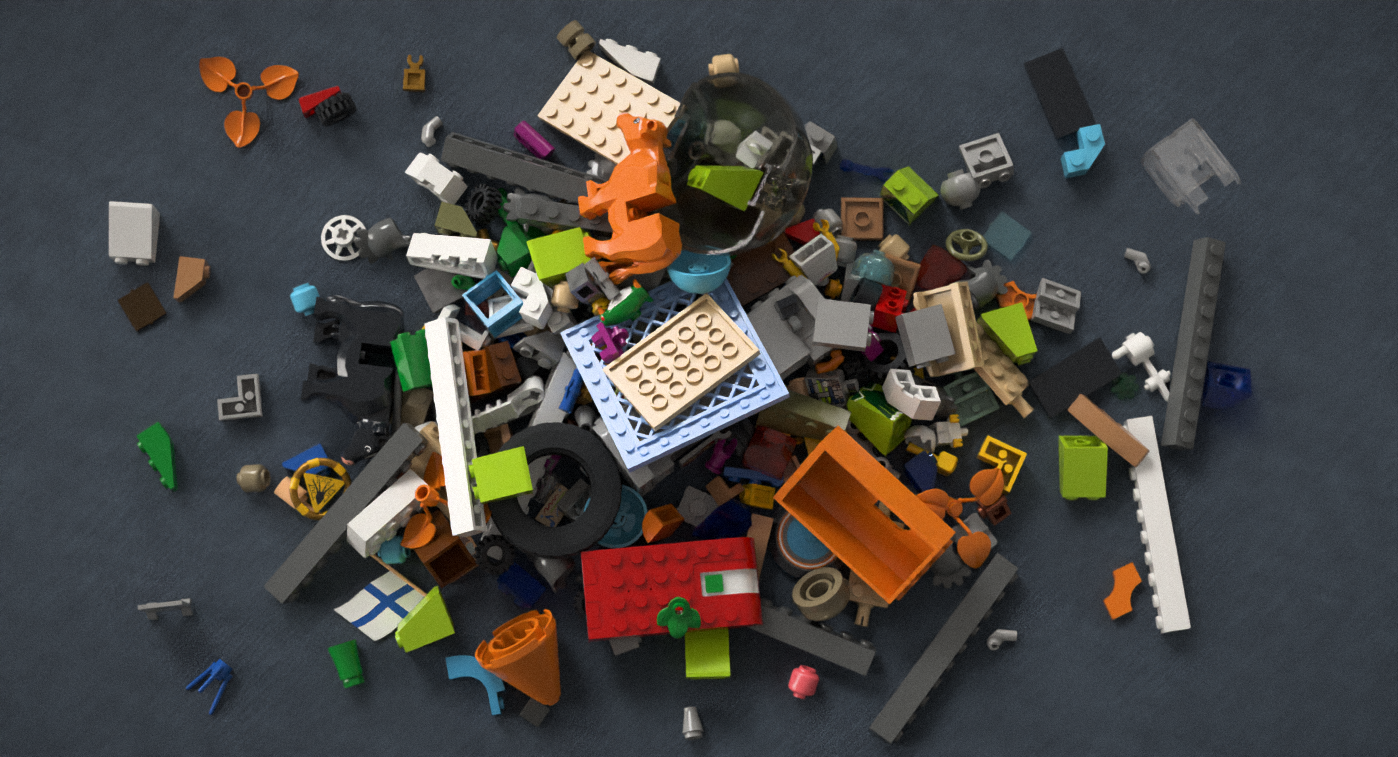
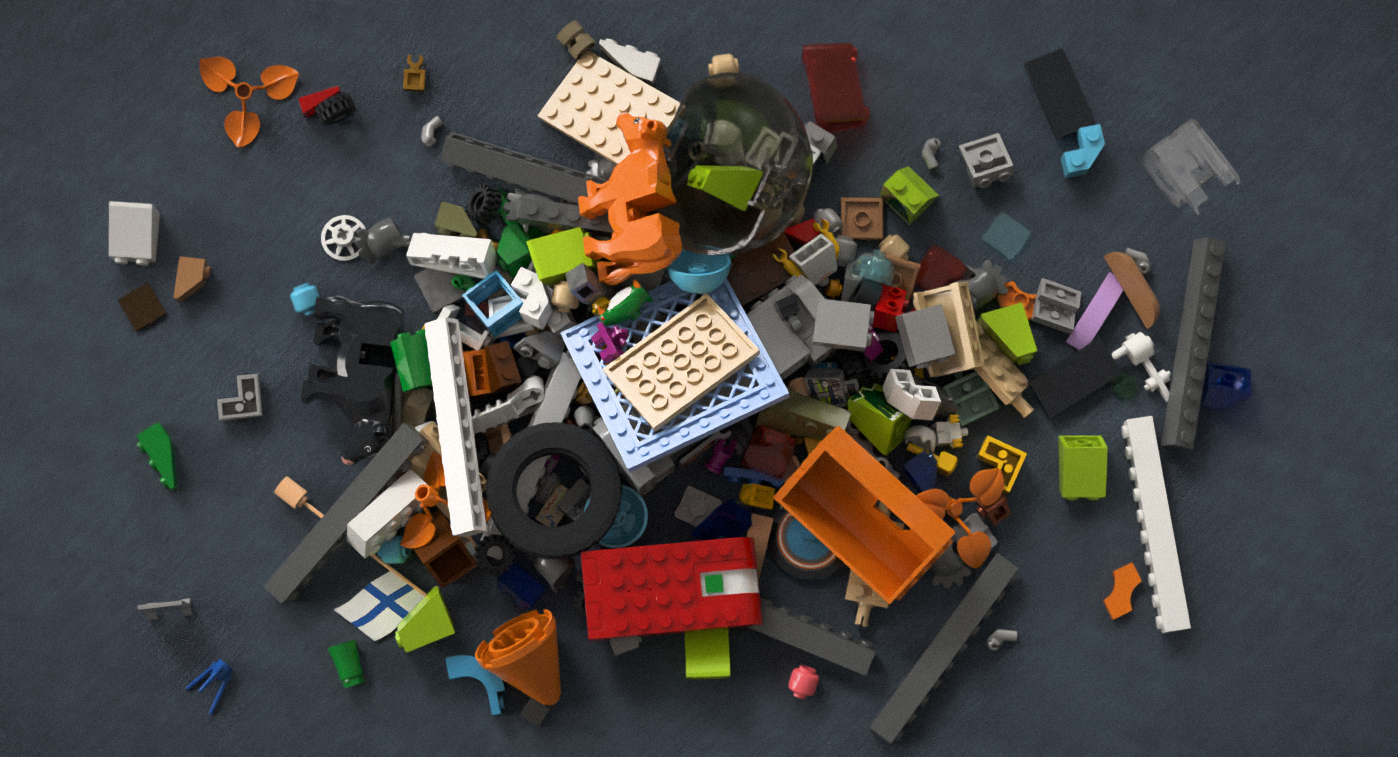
dark tan head [237,464,271,493] -> none
blue slope [282,443,333,477] -> none
piece [289,458,352,520] -> none
white brick [405,153,468,205] -> none
lime slope [468,446,533,504] -> none
magenta brick [514,120,555,161] -> none
blue pin [558,369,584,414] -> none
light grey pin [583,257,620,300] -> none
orange brick [642,504,685,543] -> none
green plate [657,597,701,639] -> none
light grey cone [682,707,704,740] -> none
medium nougat panel [705,476,745,507] -> none
white slope [736,131,773,169] -> none
dark tan piece [792,567,850,621] -> none
orange arm [815,349,844,374] -> none
clear blue piece [840,159,893,183] -> none
light grey plant [941,169,981,210] -> none
olive piece [946,229,988,261] -> none
medium nougat slope [1068,394,1150,467] -> none
none -> clear red windscreen [801,43,870,132]
none -> light grey arm [922,138,940,170]
none -> lavender slope [1065,272,1123,350]
none -> medium nougat brick [1104,252,1160,329]

